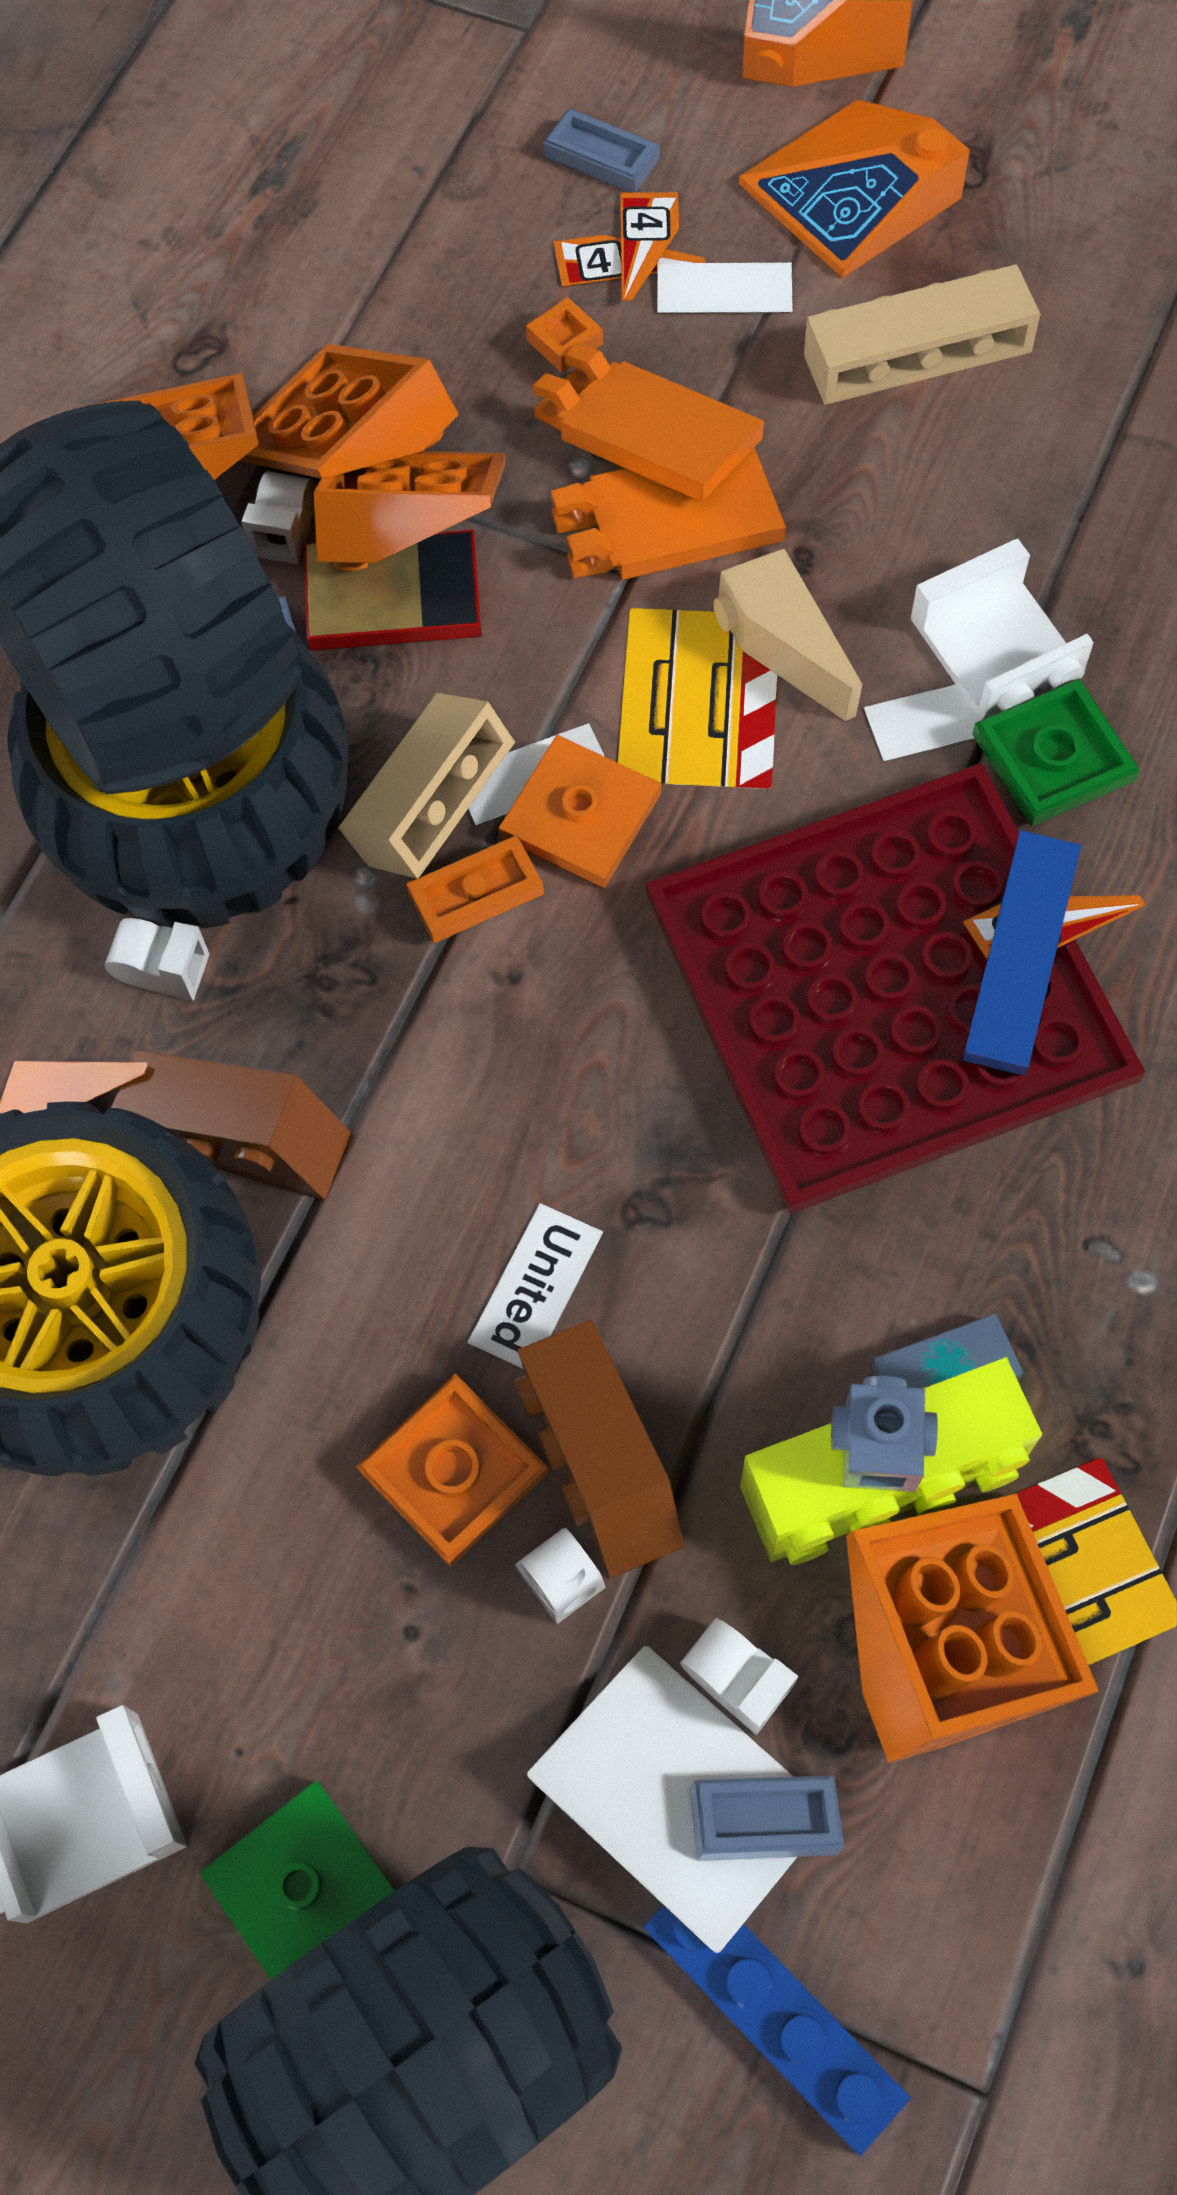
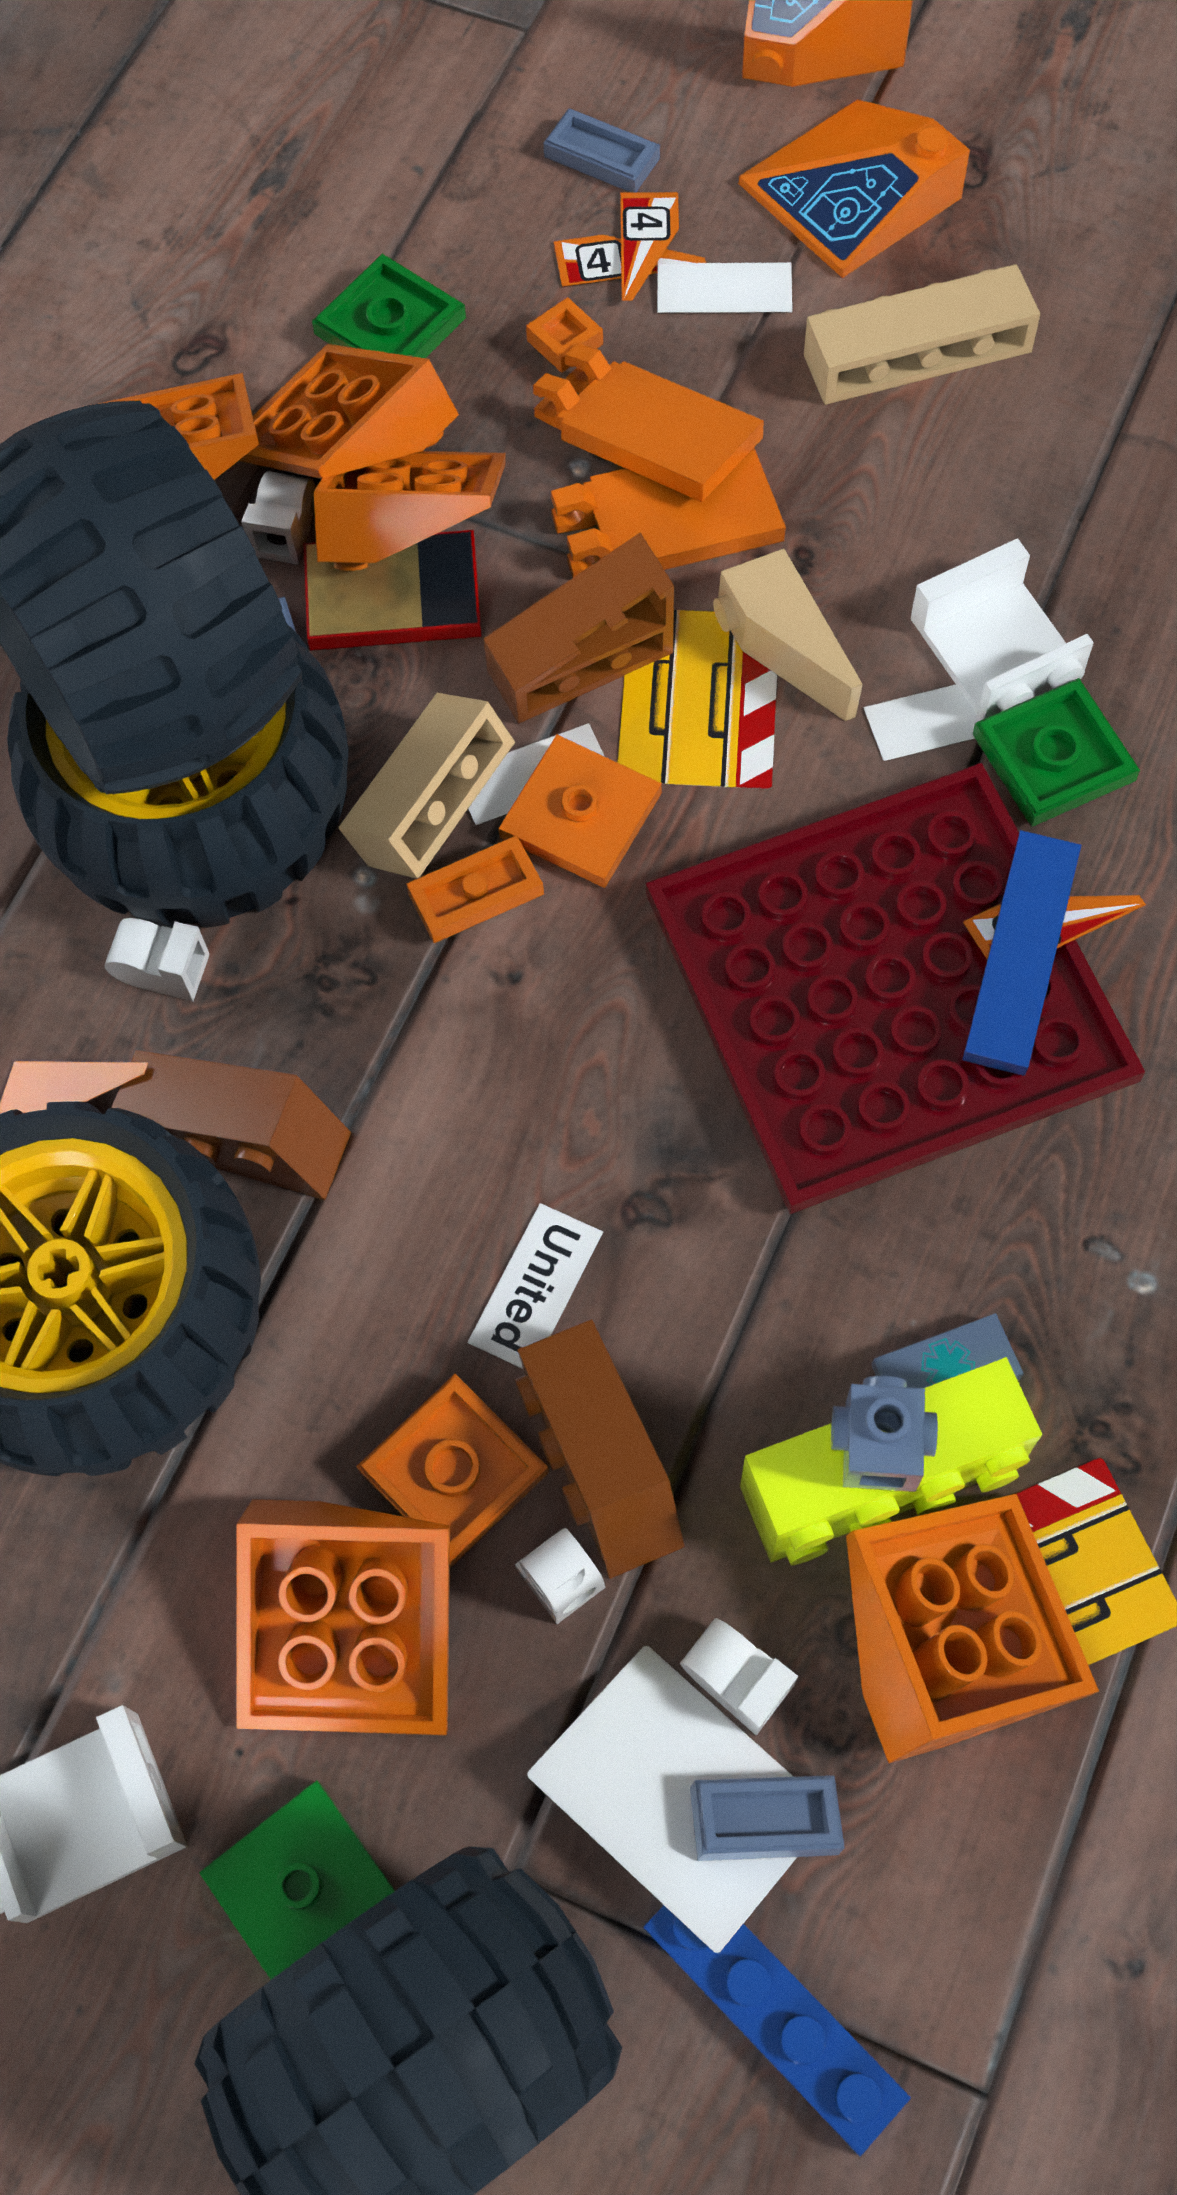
none -> orange slope [236,1499,450,1735]
none -> green plate [312,253,466,358]
none -> dark orange wedge [483,533,674,724]

